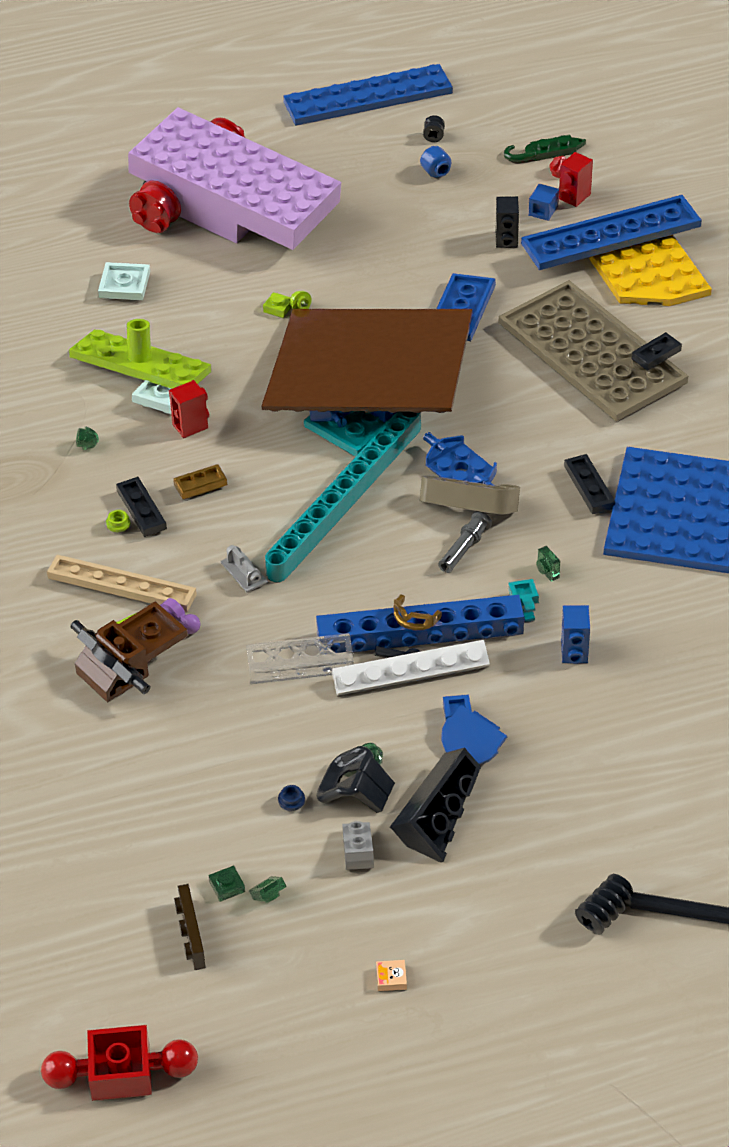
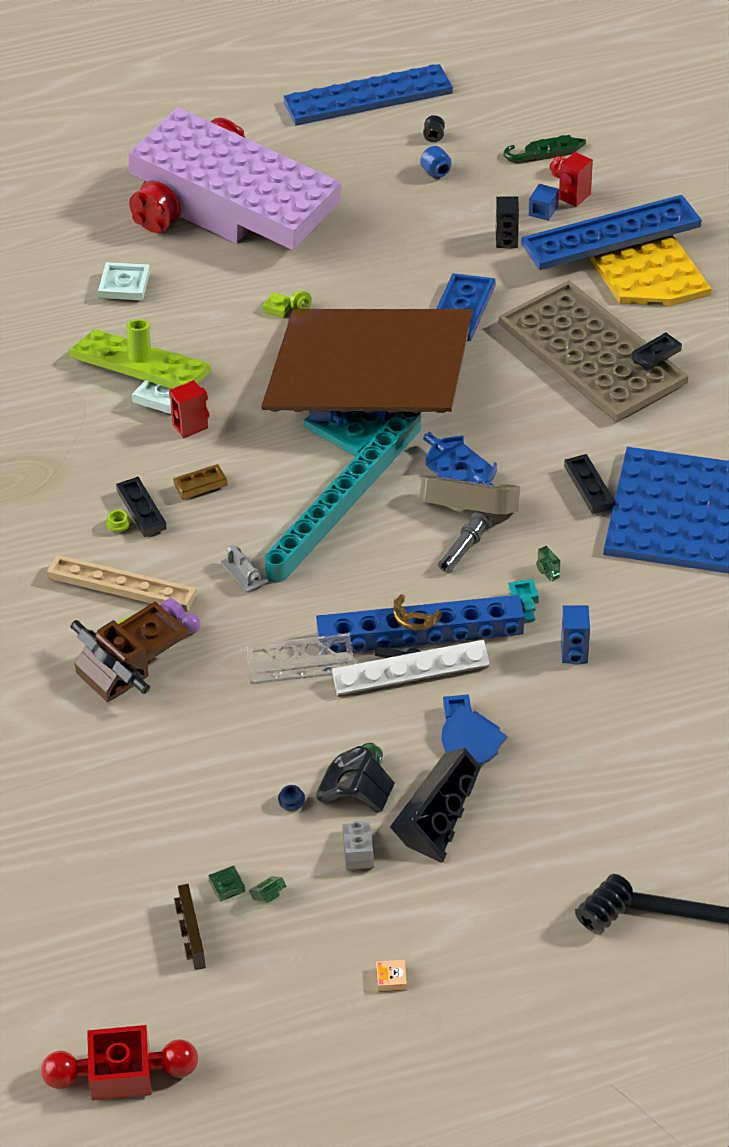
clear green plate [76,426,99,450] -> none

